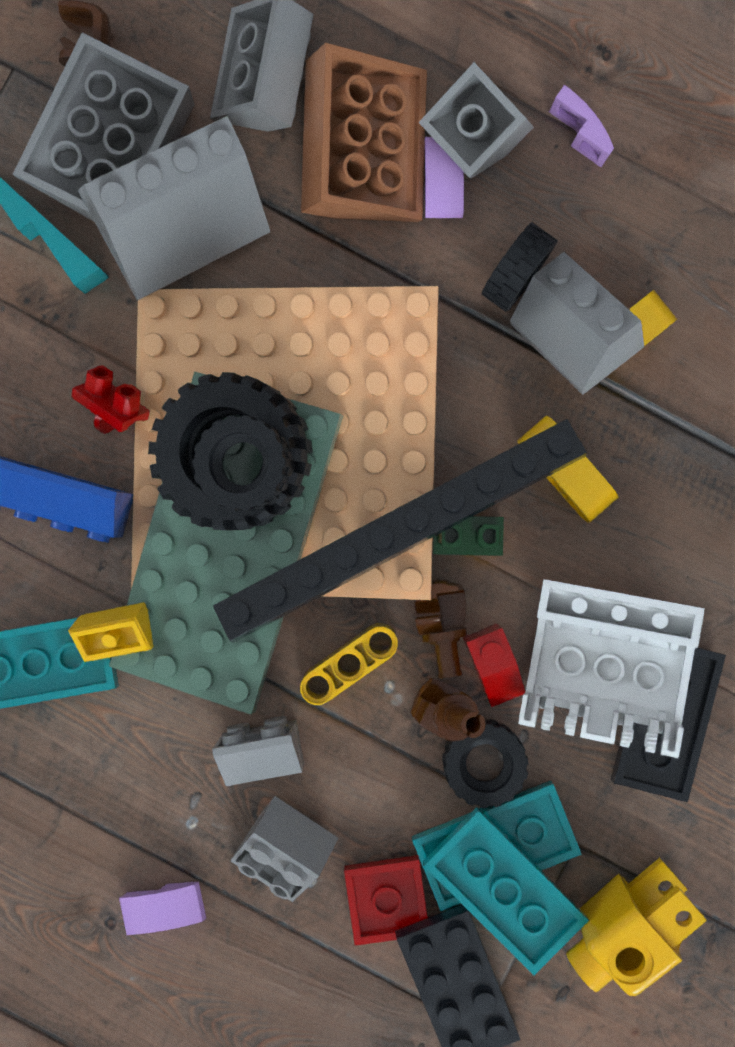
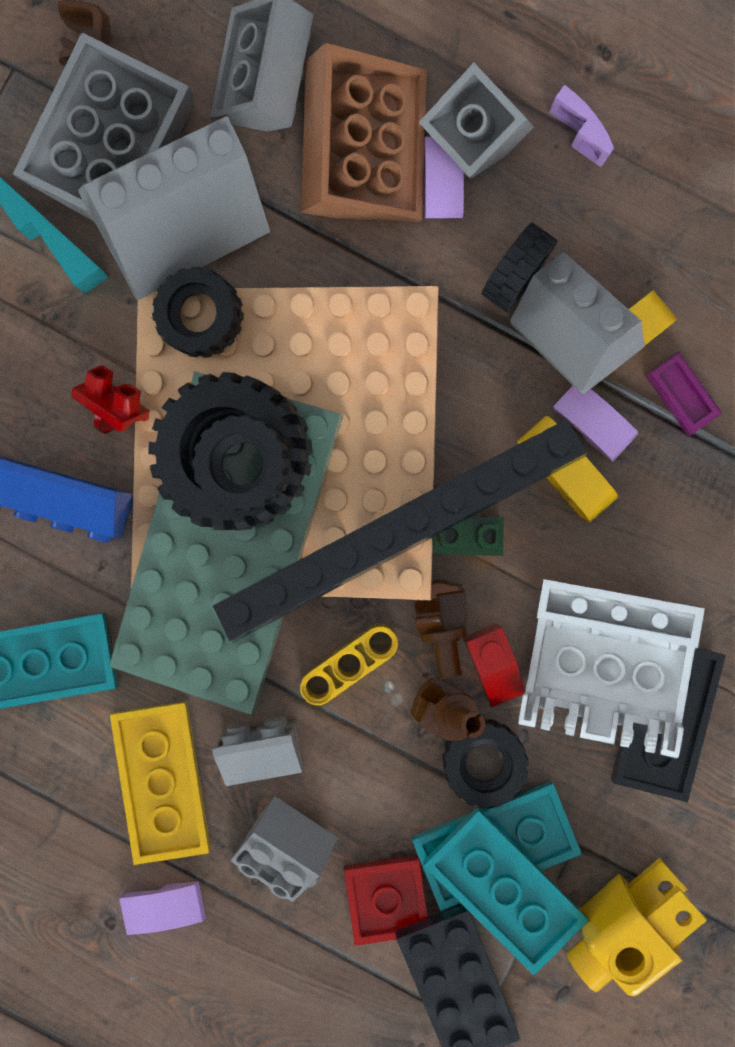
yellow slope [68,602,153,662] -> none
none -> yellow plate [110,700,211,865]
none -> black tyre [152,267,244,358]
none -> lavender slope [553,386,638,462]
none -> magenta tile [645,352,722,436]

